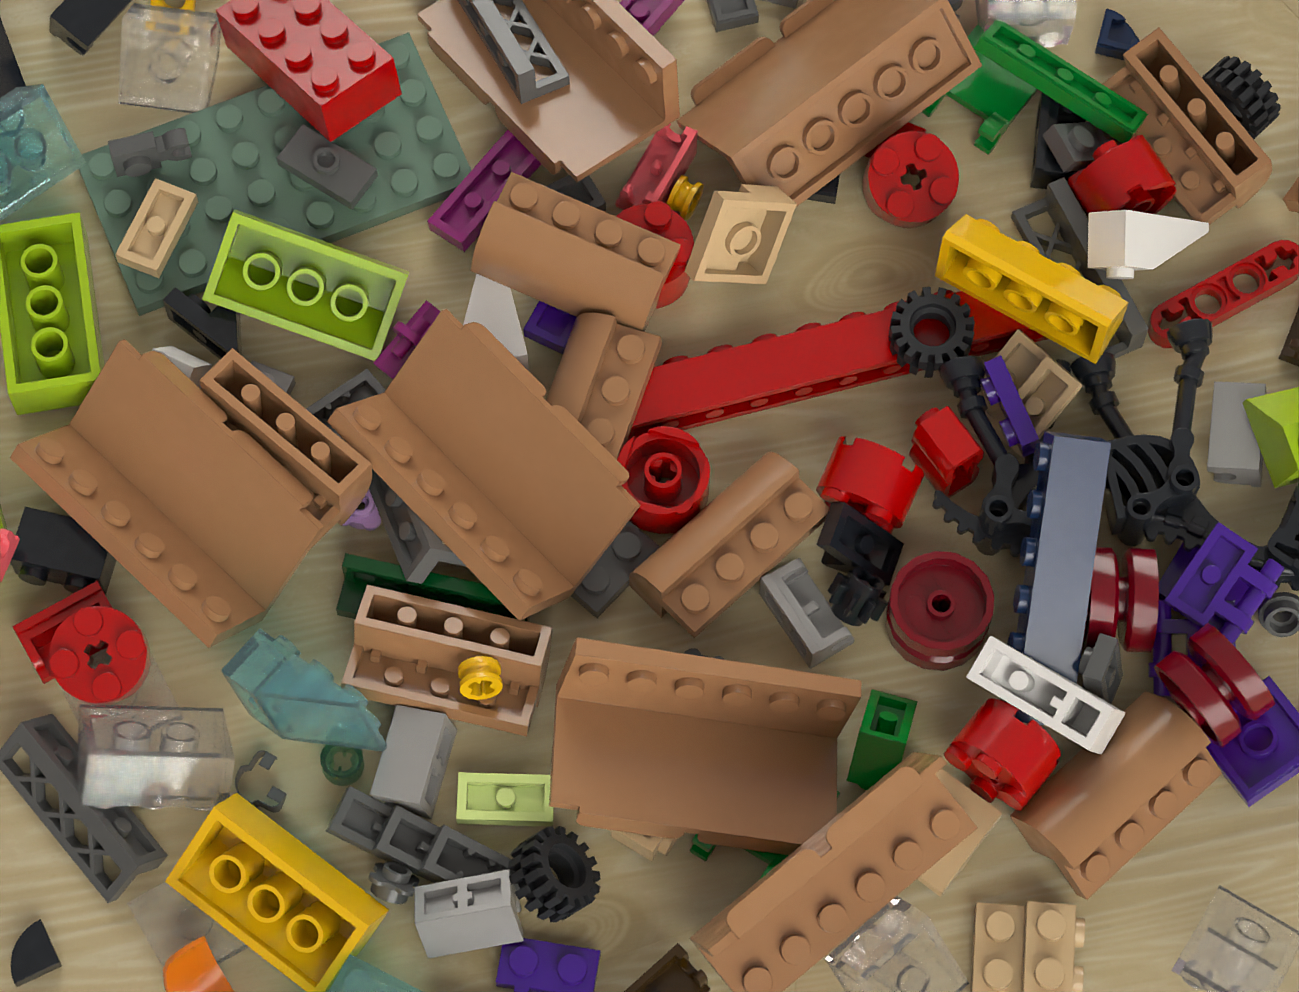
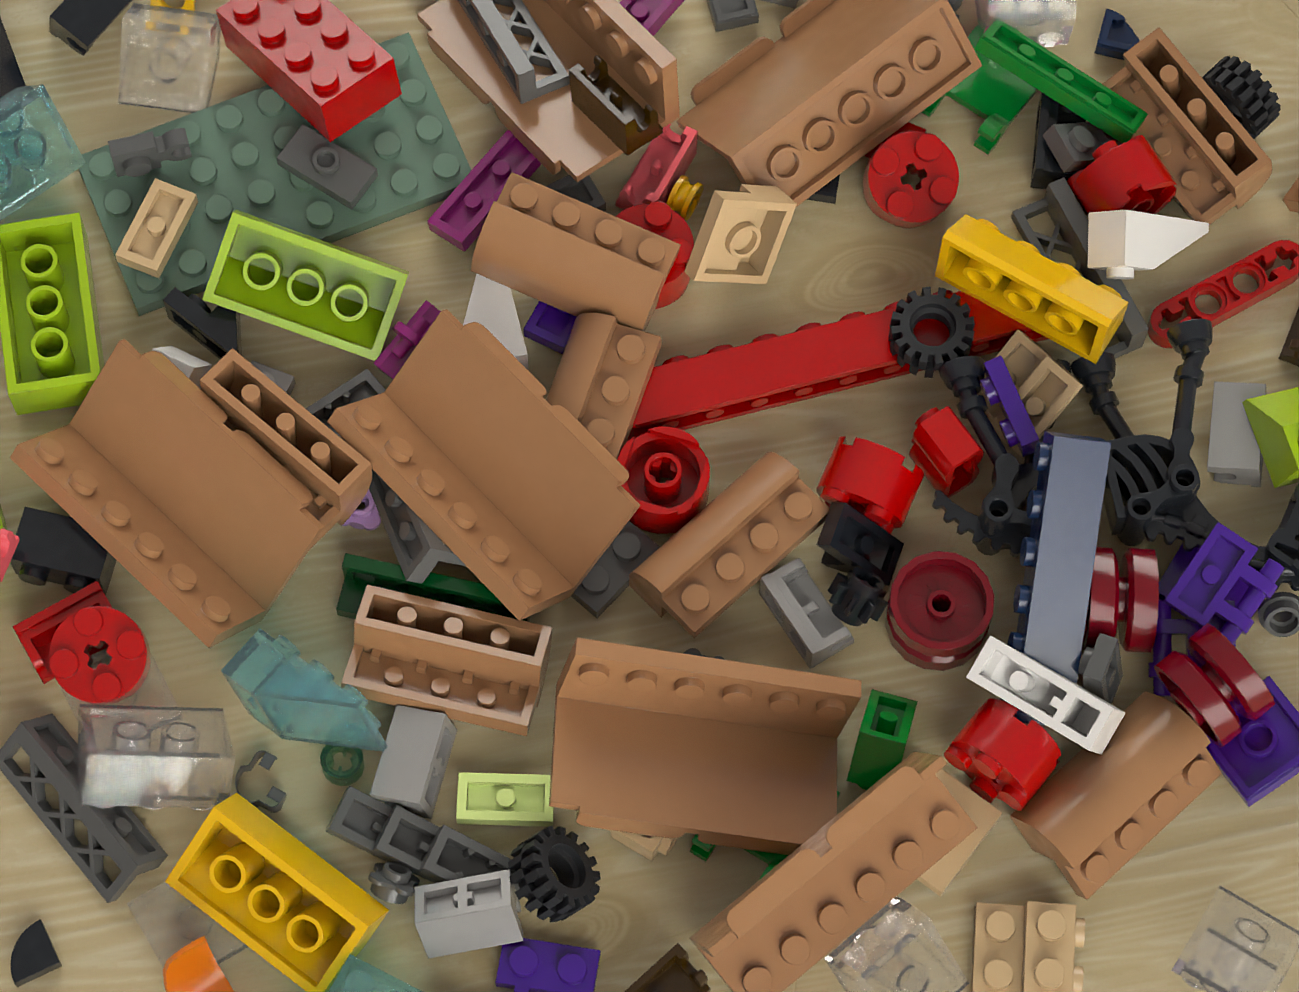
yellow bush [458,656,503,700] -> none
none -> dark brown hinge [569,55,663,156]

